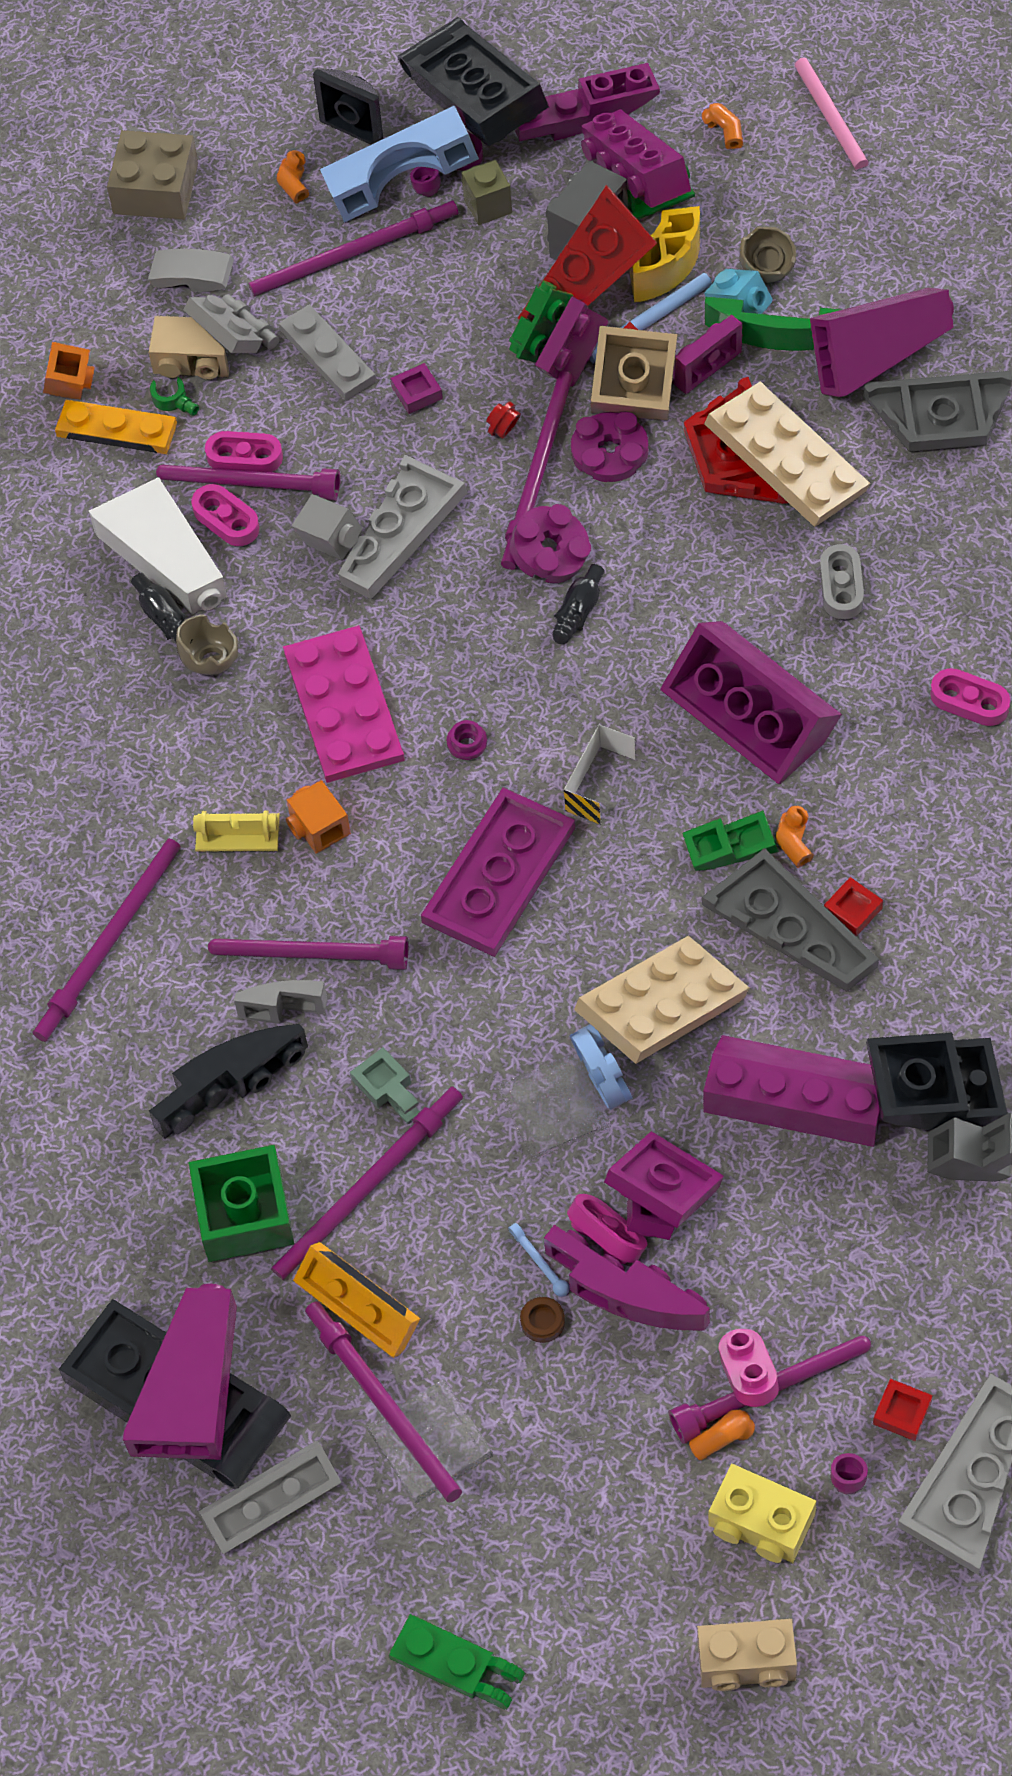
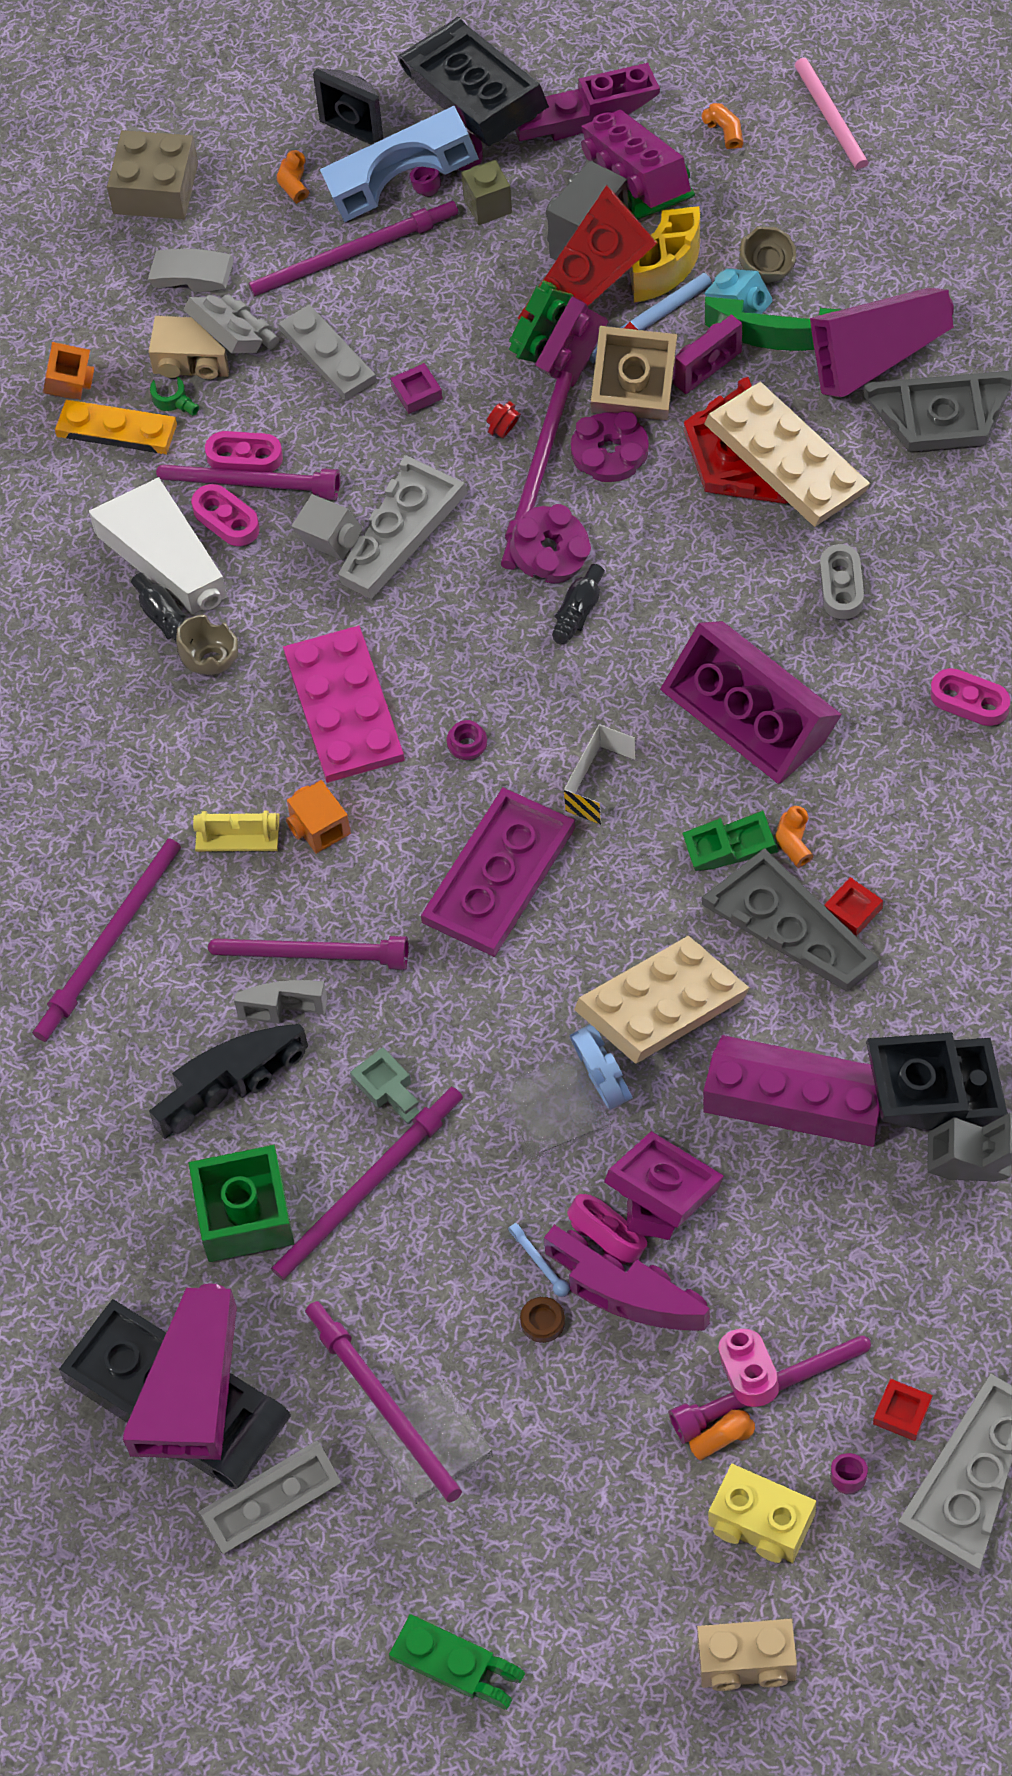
light orange plate [293,1242,421,1358] -> none

